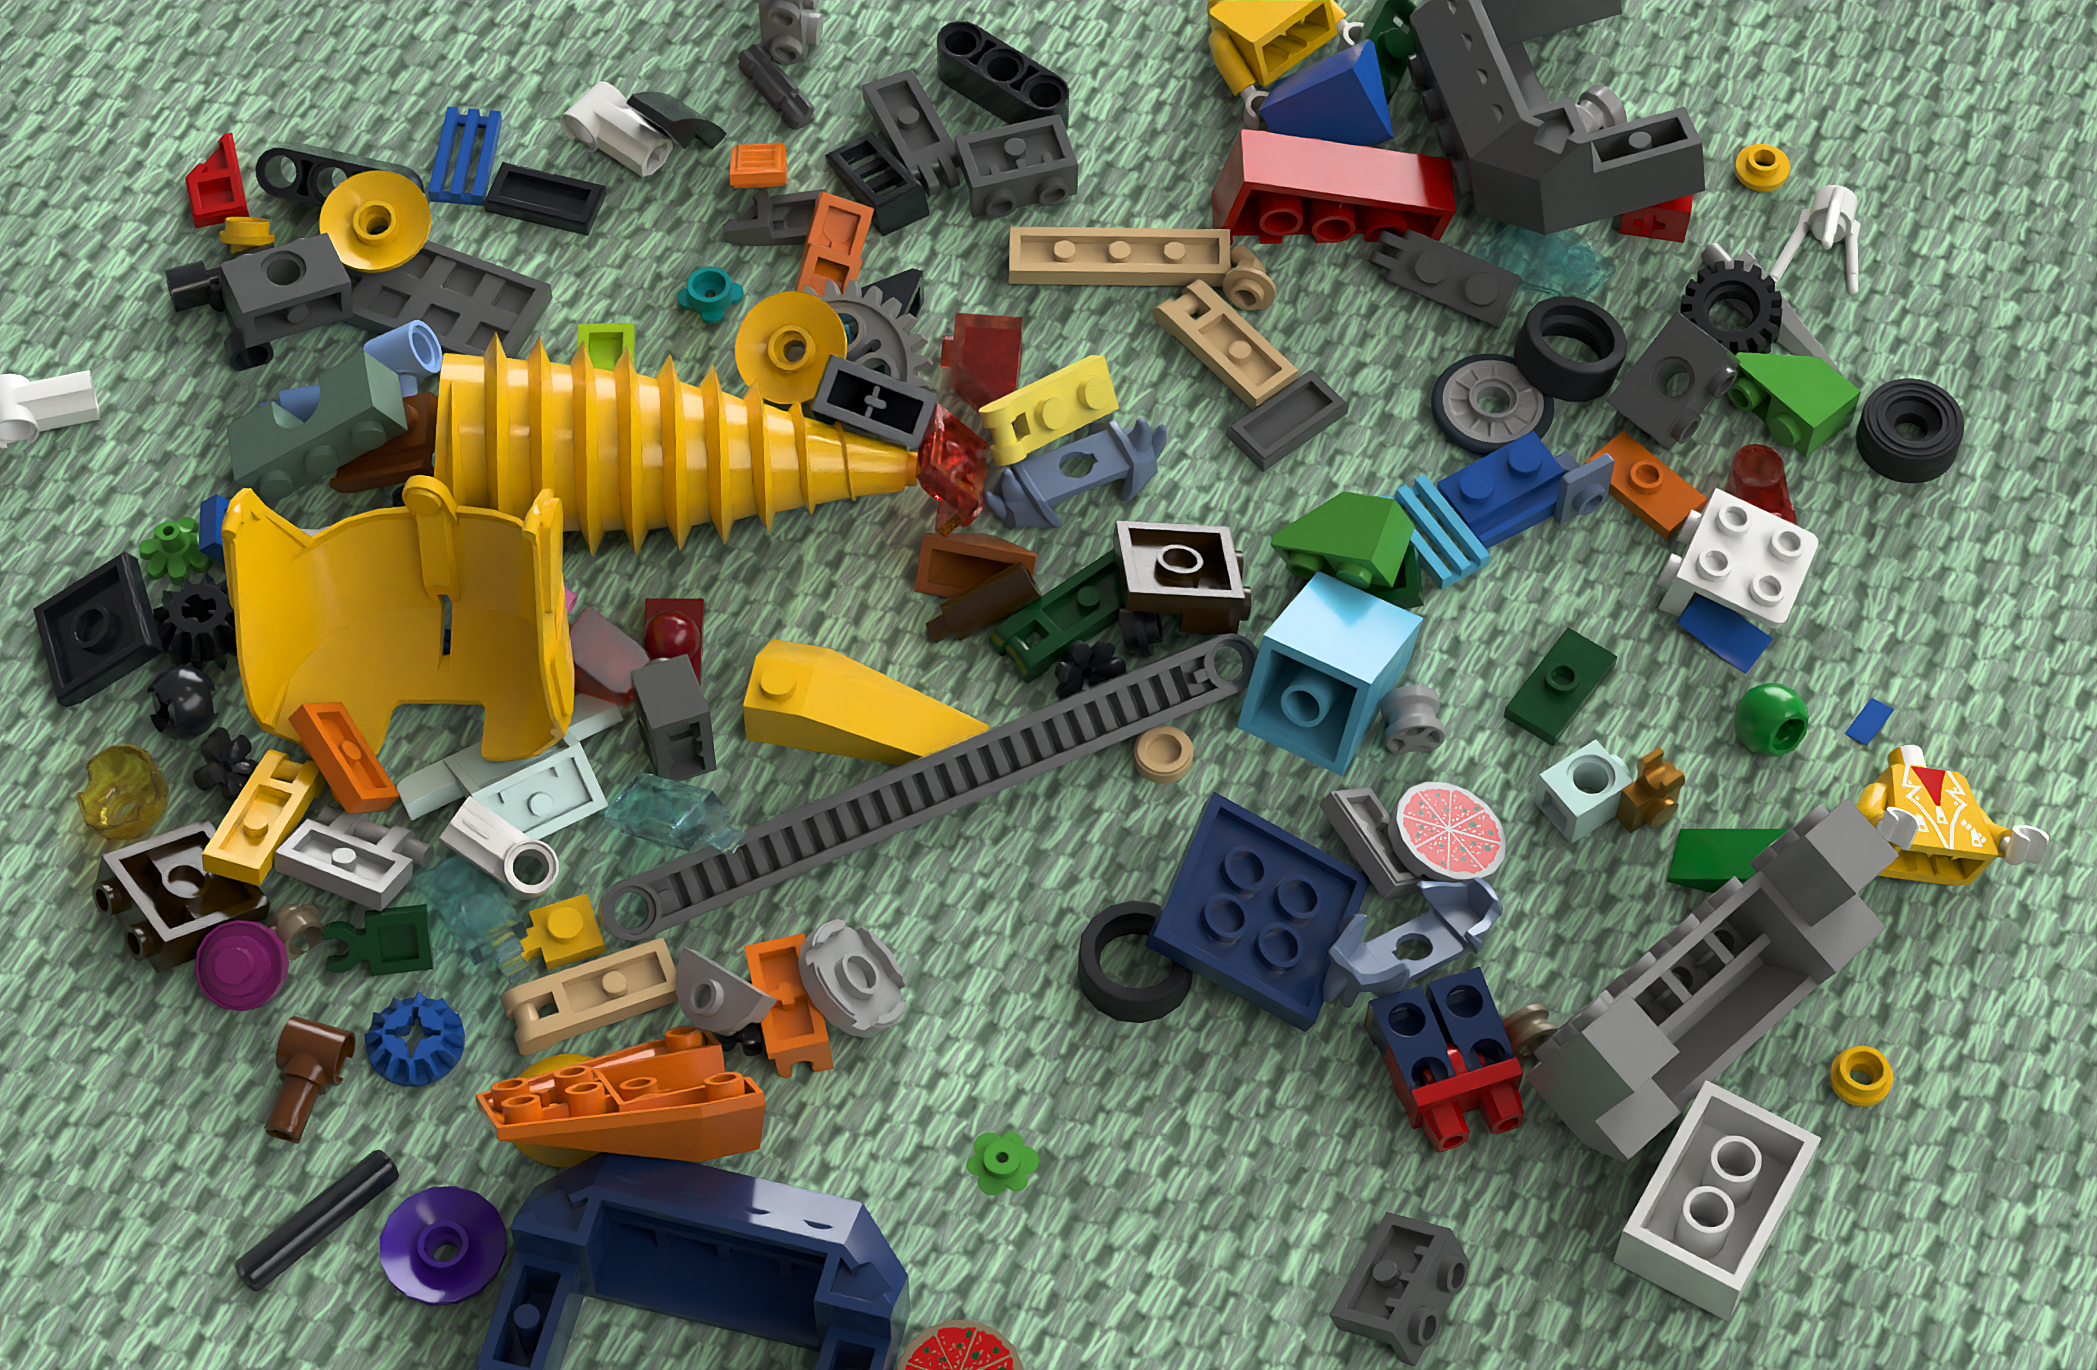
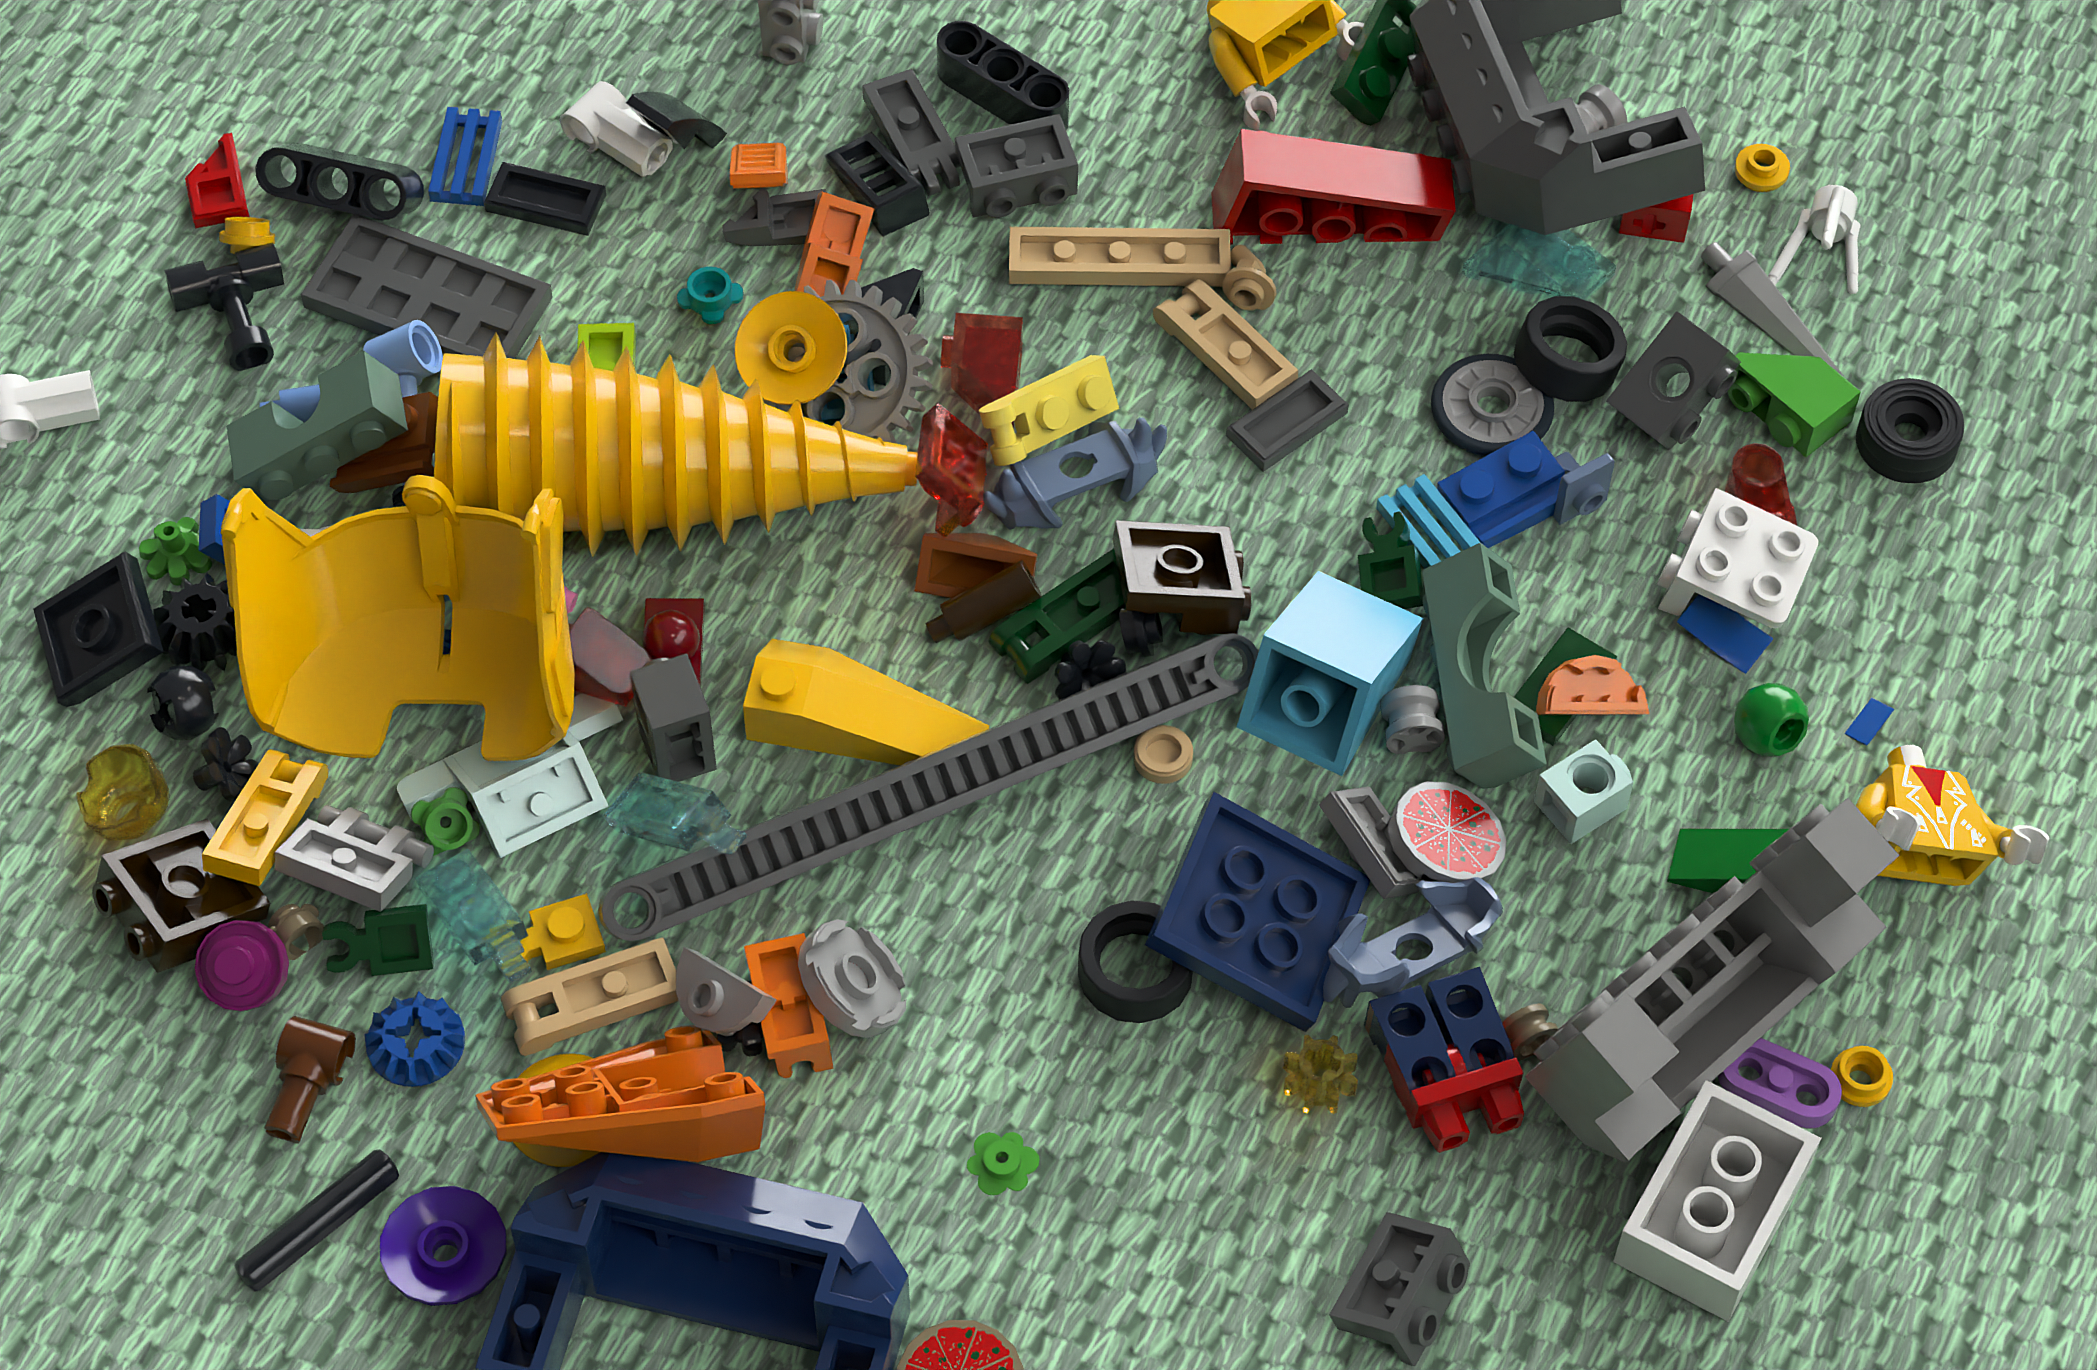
dark grey brick [219,232,353,348] -> none
orange plate [288,702,400,814] -> none
yellow dish [319,170,431,273] -> none
white piece [438,796,559,900] -> none
dark grey axle [738,44,815,130] -> none
black slope [810,354,938,450] -> none
blue slope [1259,39,1394,147] -> none
bright green slope [1270,491,1415,588] -> none
dark grey hinge [1368,229,1522,329] -> none
orange plate [1584,430,1707,541] -> none
pearl gold plate [1615,747,1685,834] -> none
black tyre [1680,260,1783,355] -> none
none -> bright green plate [411,787,480,856]
none -> clear yellow gear [1283,1035,1358,1114]
none -> sand green arch [1422,543,1547,789]
none -> orange tile [1536,655,1650,715]
none -> medium lavender plate [1718,1038,1842,1128]

